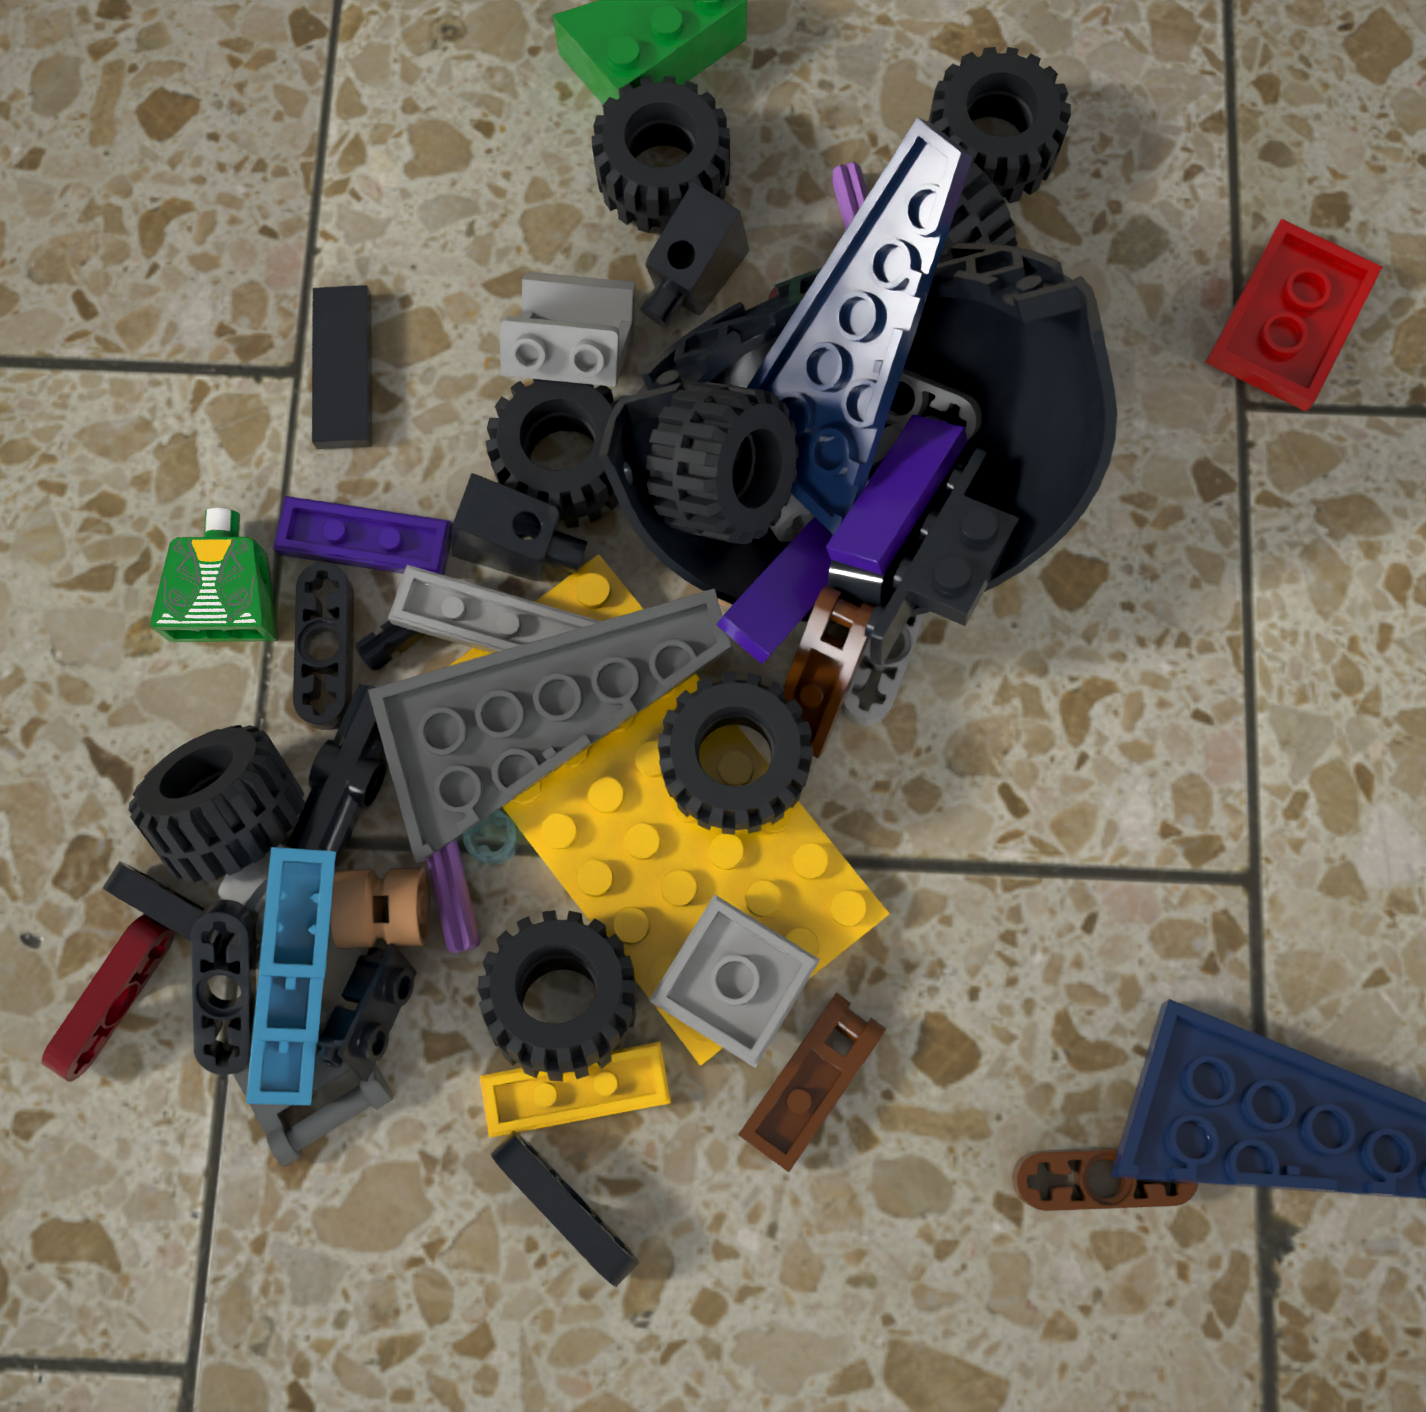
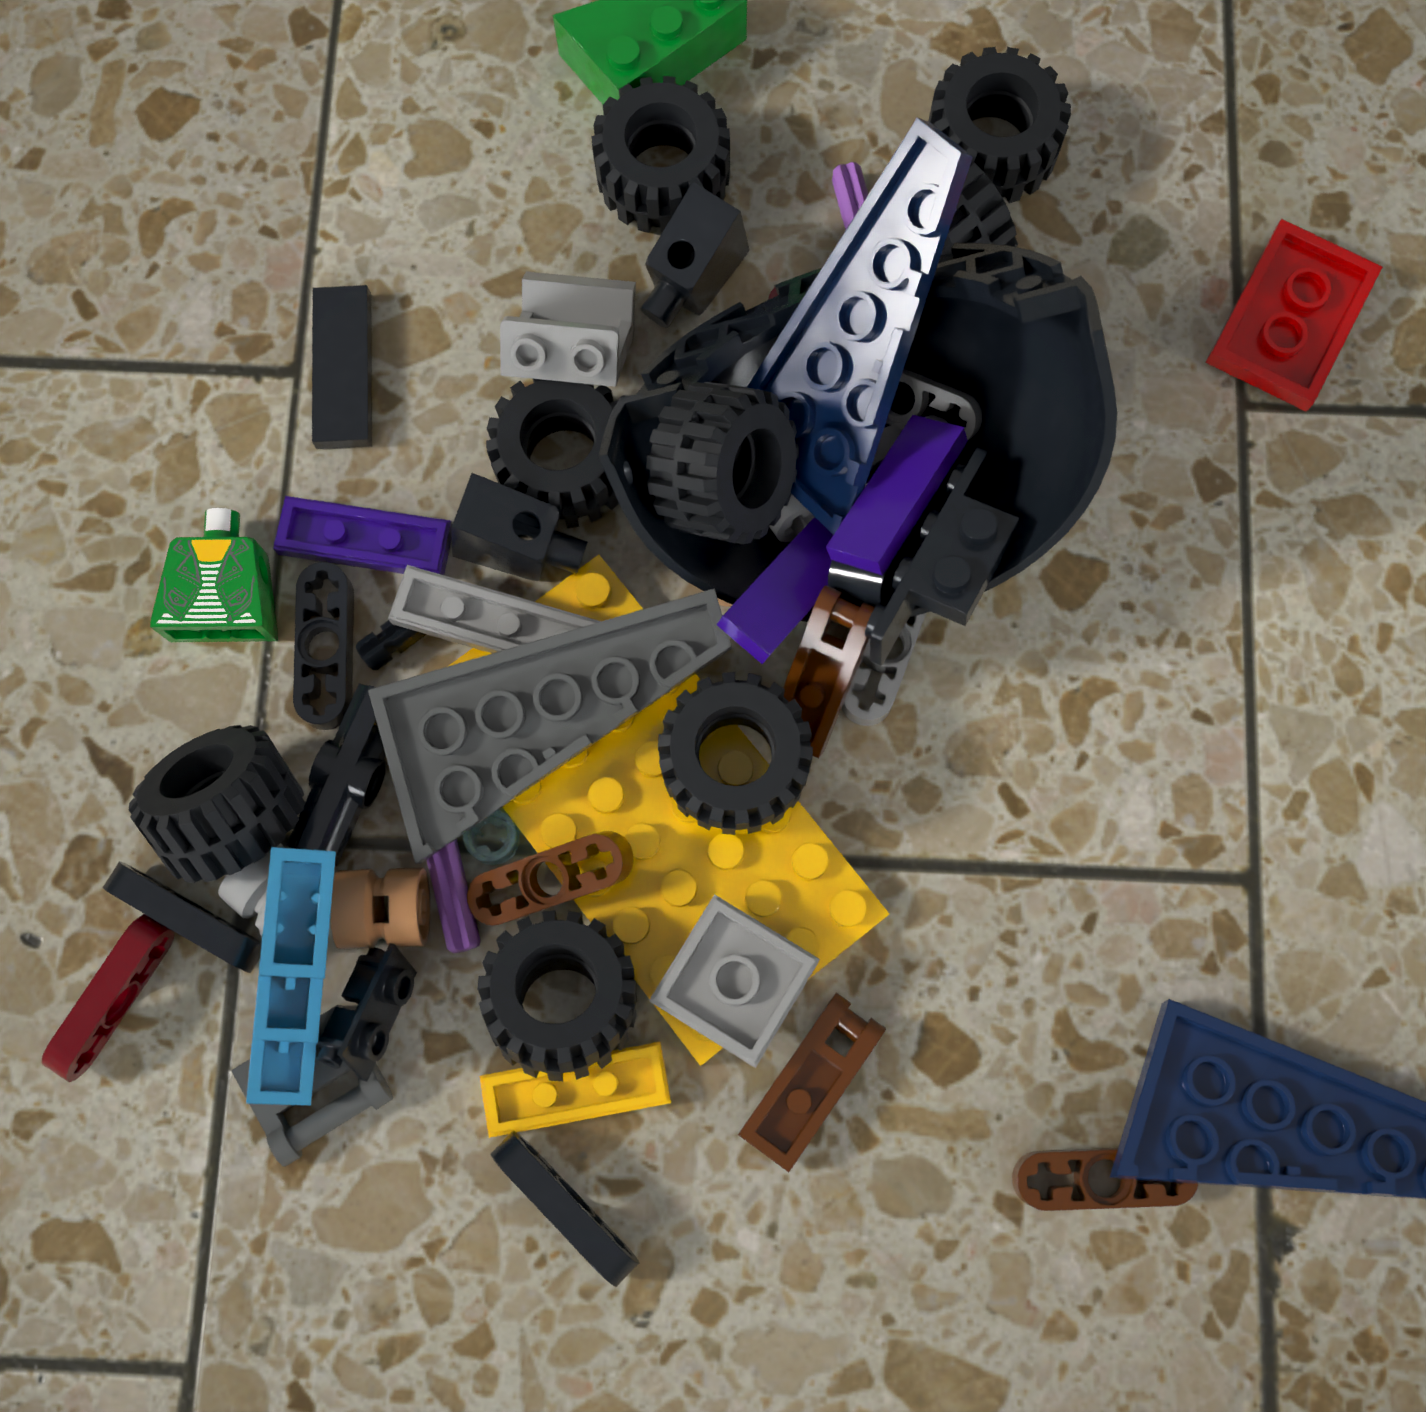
black beam [191,899,256,1075] -> none
none -> reddish brown beam [467,831,634,926]

